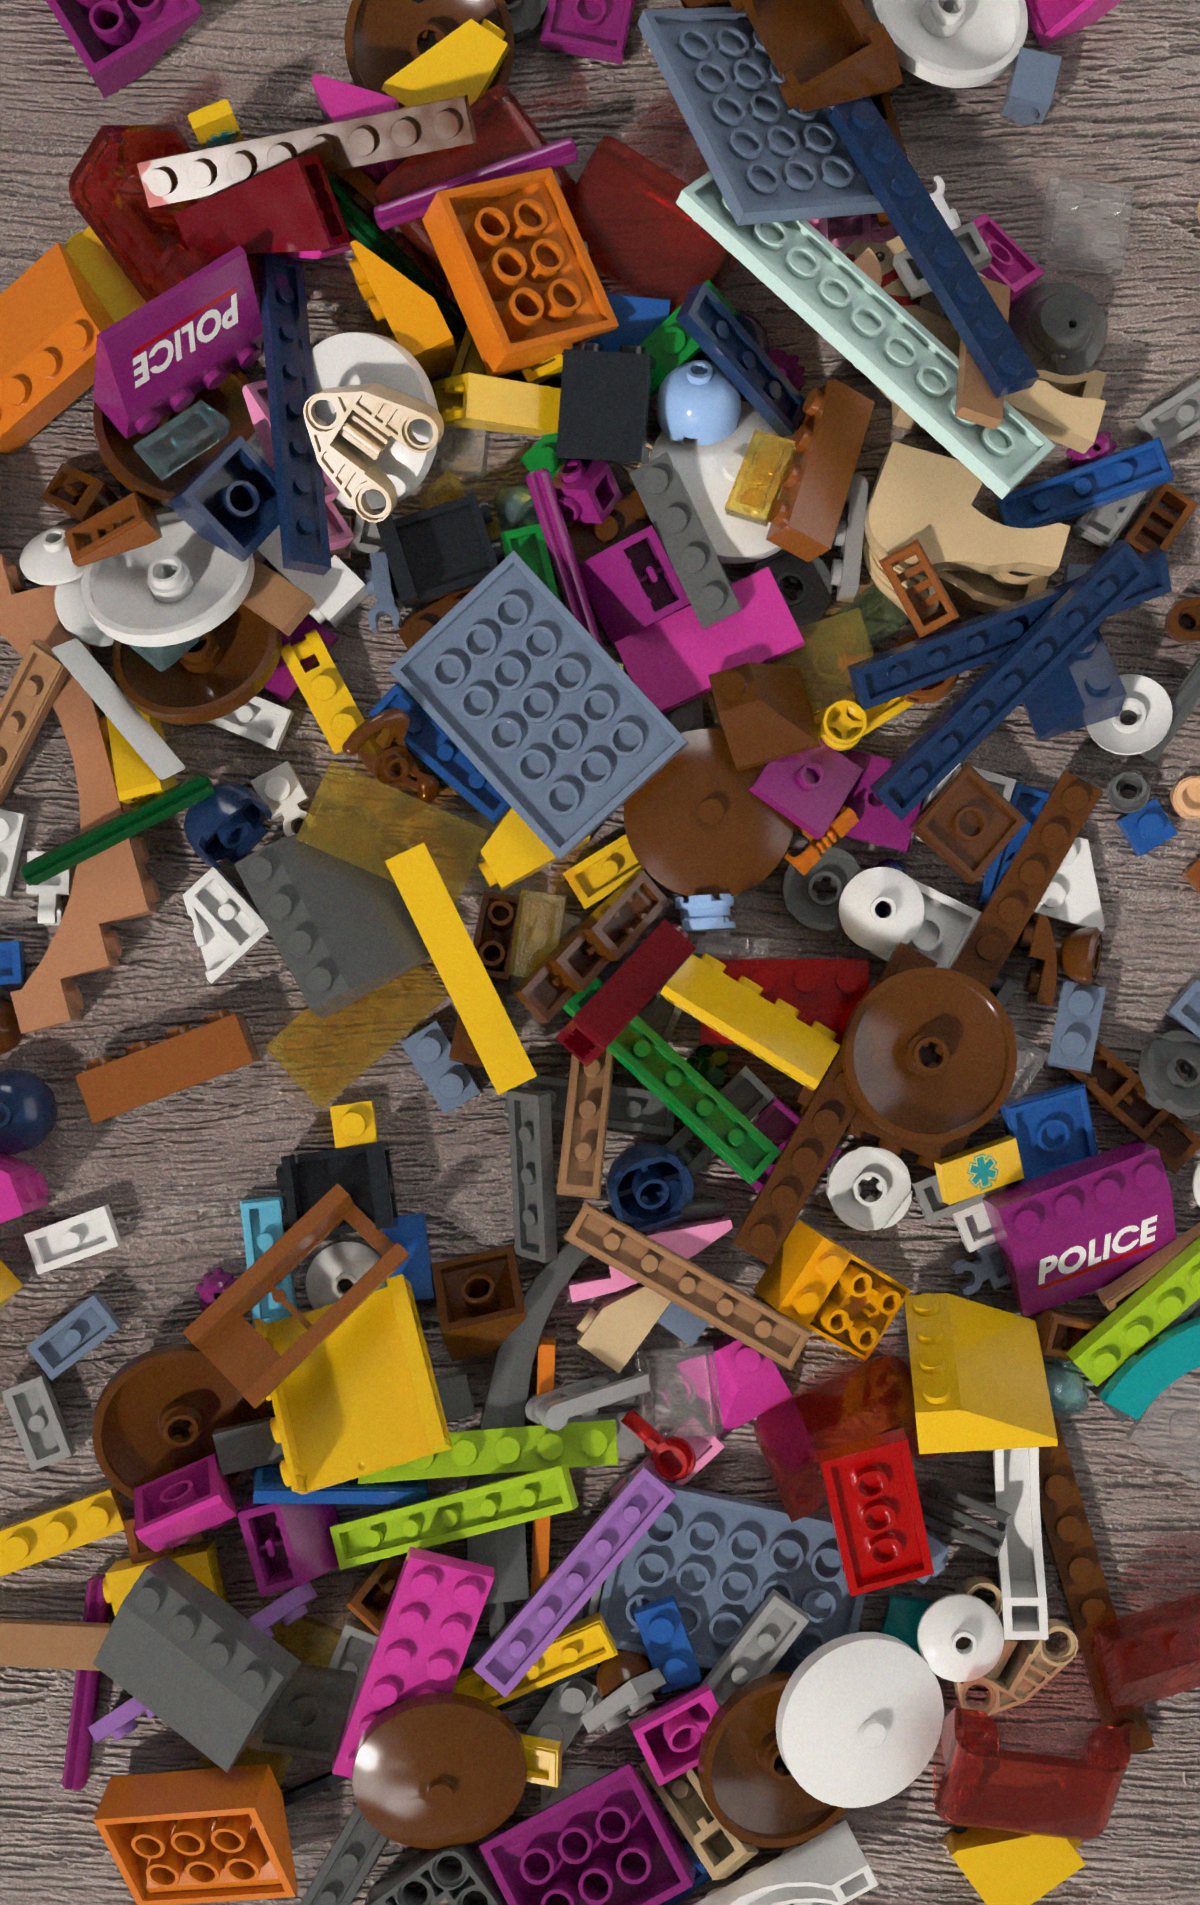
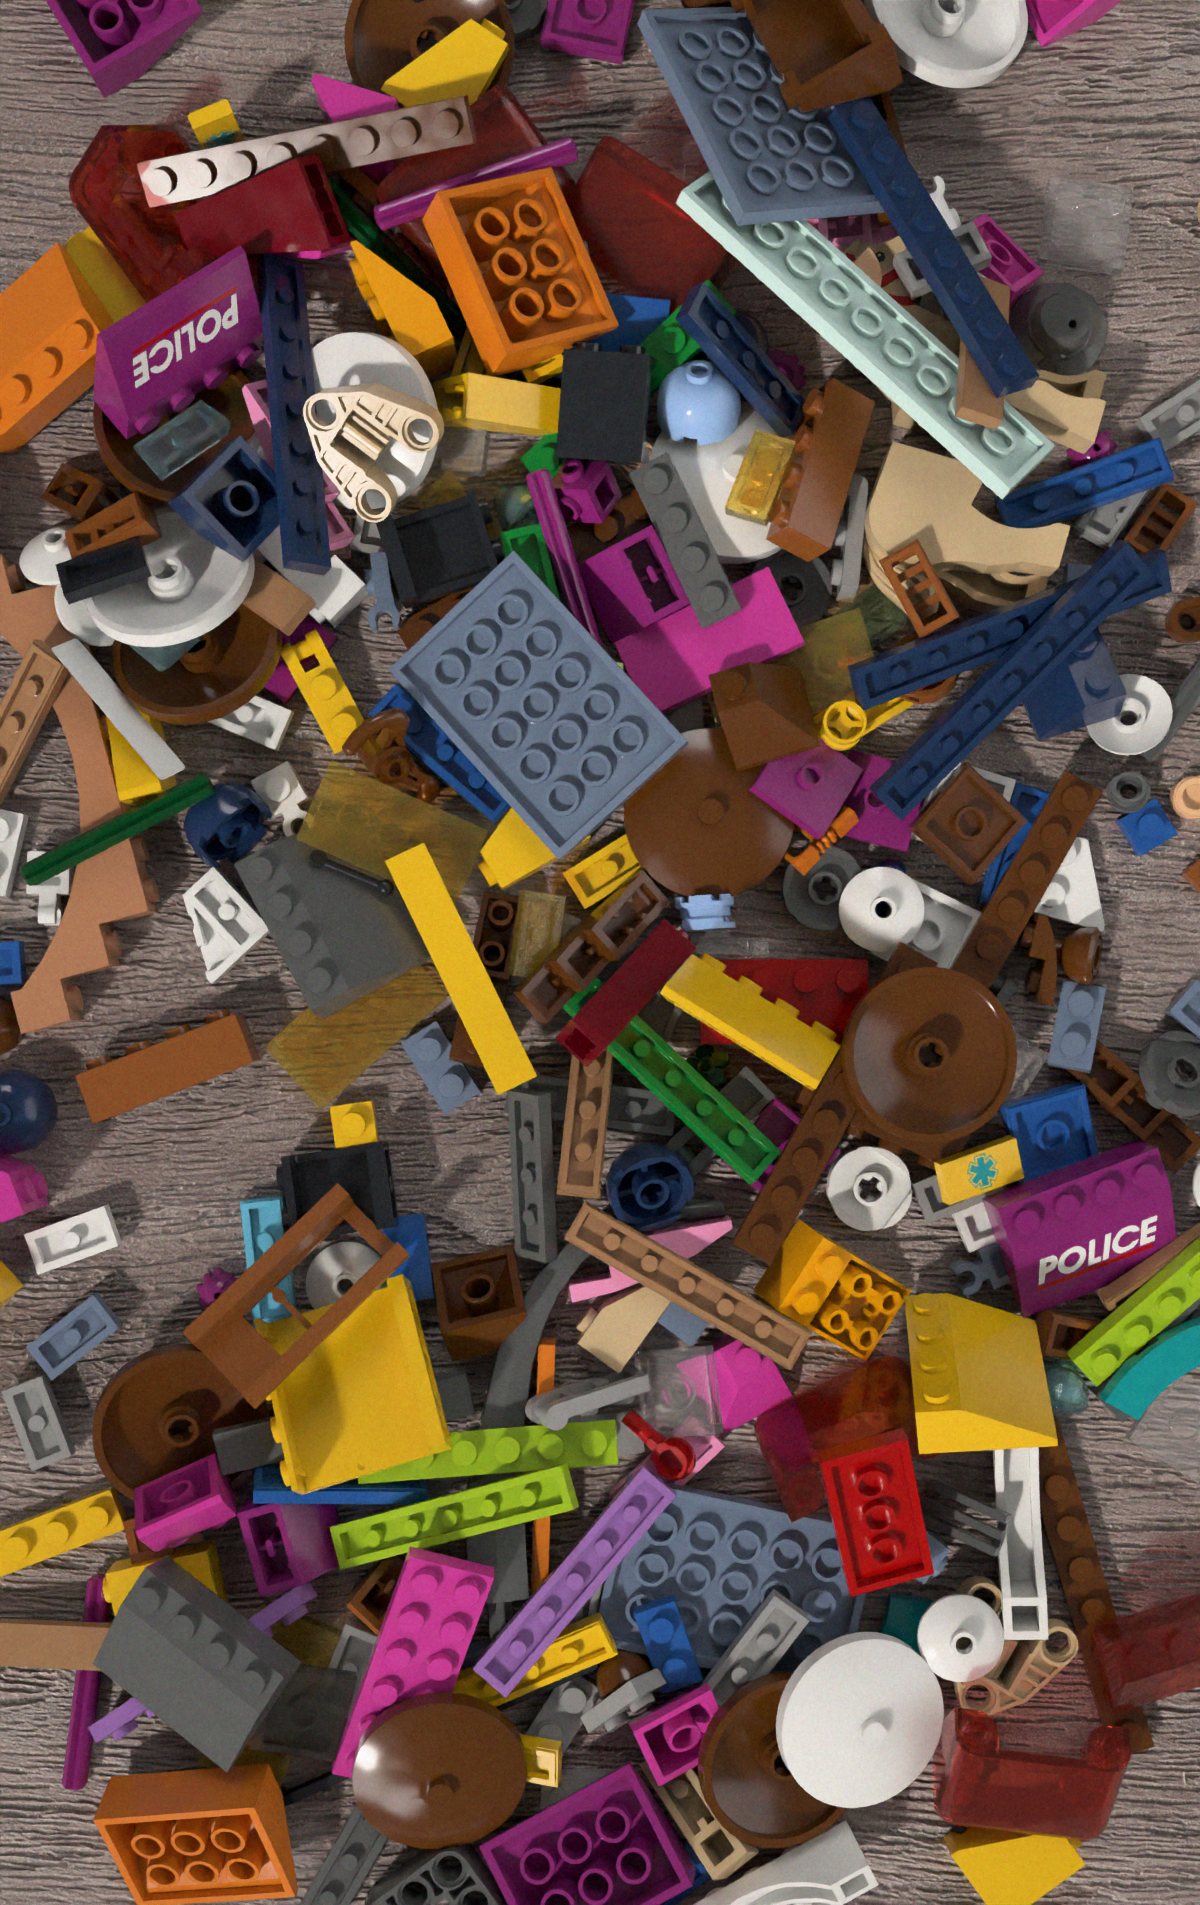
sand blue brick [1001,47,1062,125] -> none
none -> black tile [56,537,152,604]
none -> black hinge [309,849,394,896]

